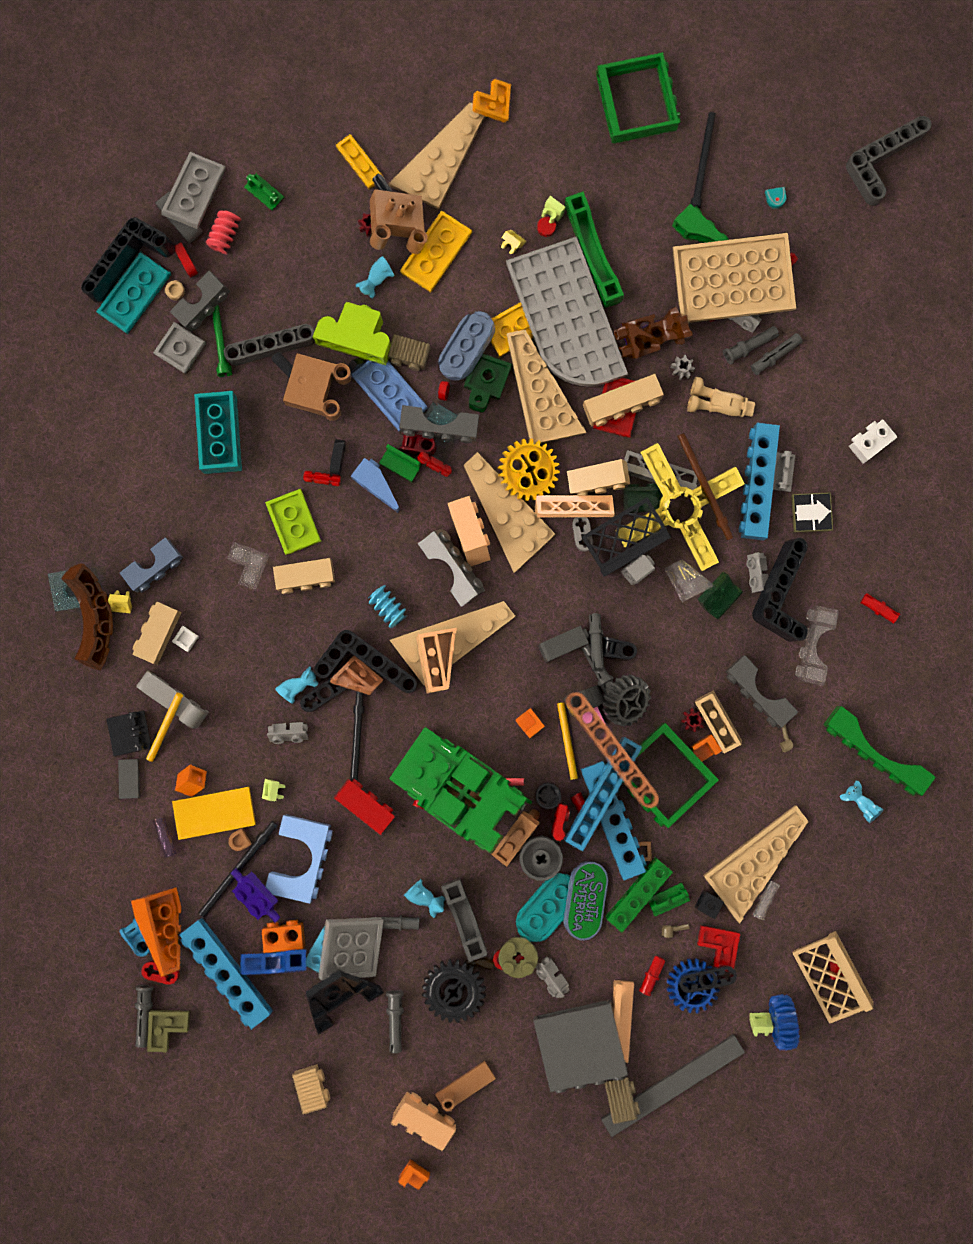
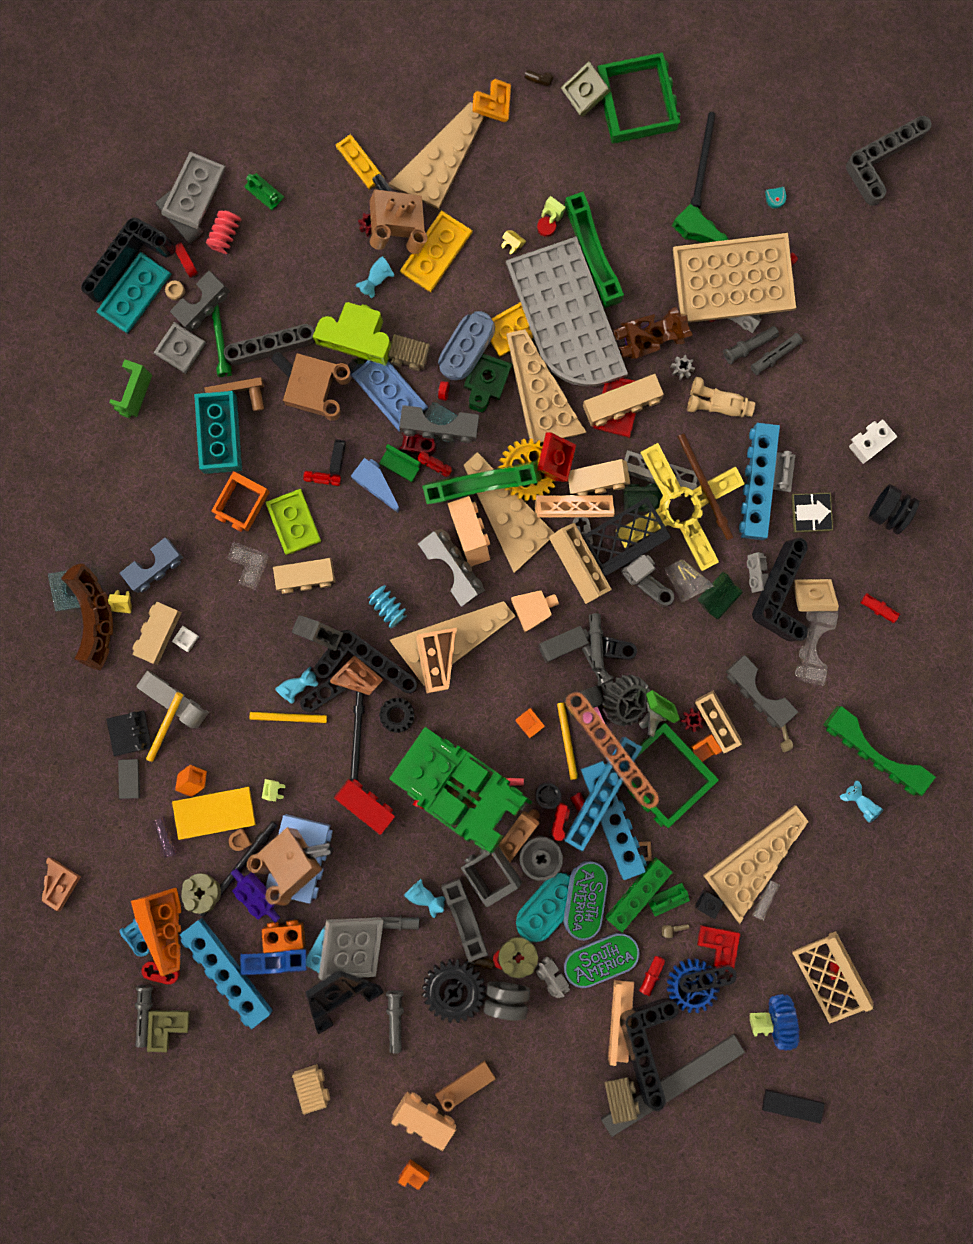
light grey hinge [267,722,308,744] -> none
dark grey panel [533,999,628,1093] -> none
none -> nougat wing [42,857,81,911]
none -> bright green panel [109,360,152,418]
none -> olive plate [181,874,221,914]
none -> medium nougat piece [205,377,265,411]
none -> orange window [212,471,270,532]
none -> medium nougat piece [247,827,334,906]
none -> yellow bar [249,712,327,723]
none -> dark grey slope [291,615,343,651]
none -> black tyre [379,698,415,733]
none -> green arch [423,461,542,504]
none -> dark grey window [461,846,523,908]
none -> dark grey wheel [484,981,530,1020]
none -> light nougat torso [511,591,559,632]
none -> dark brown arm [525,70,553,87]
none -> red plate [537,432,576,482]
none -> tan brick [549,523,612,604]
none -> tile [561,62,611,117]
none -> tile [564,933,639,988]
none -> black beam [620,998,679,1111]
none -> dark grey piece [637,575,674,607]
none -> bright green piece [639,690,680,737]
none -> black tile [762,1089,825,1124]
none -> tan tile [793,579,839,611]
none -> black wheel [868,484,920,535]

